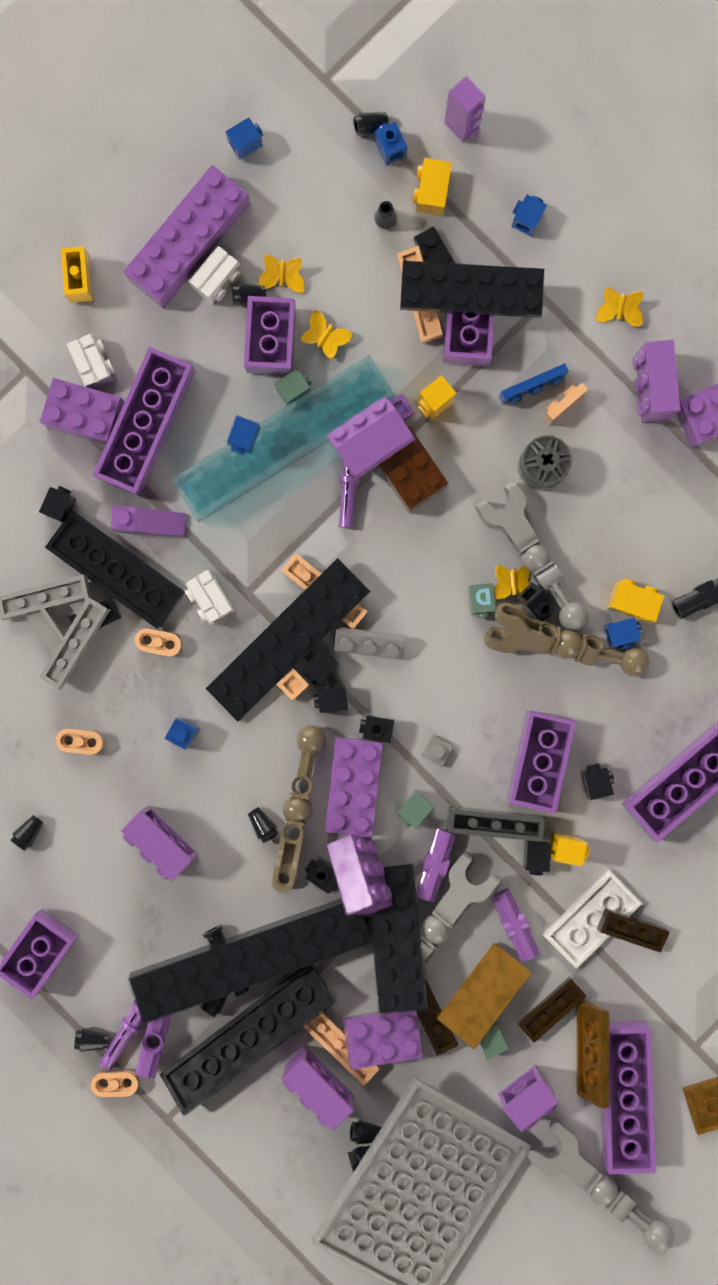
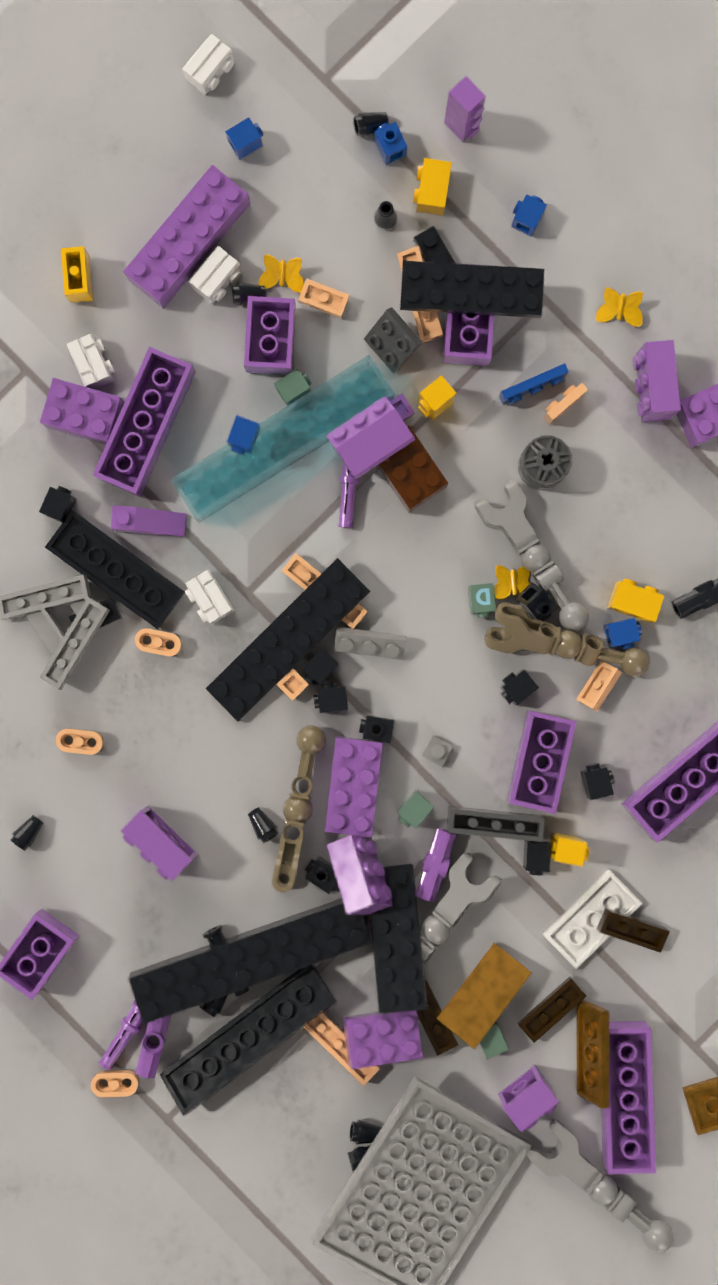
black cone [74,1028,109,1052] -> none
blue brick [164,717,200,750] -> none
medium lavender brick [282,1045,354,1131] -> none
yellow piece [301,310,353,359] -> none
medium lavender piece [492,888,540,962] -> none
none -> white brick [182,34,234,95]
none -> light nougat plate [298,278,350,319]
none -> dark grey plate [364,307,422,374]
none -> black brick [500,670,539,705]
none -> light nougat plate [576,661,622,712]

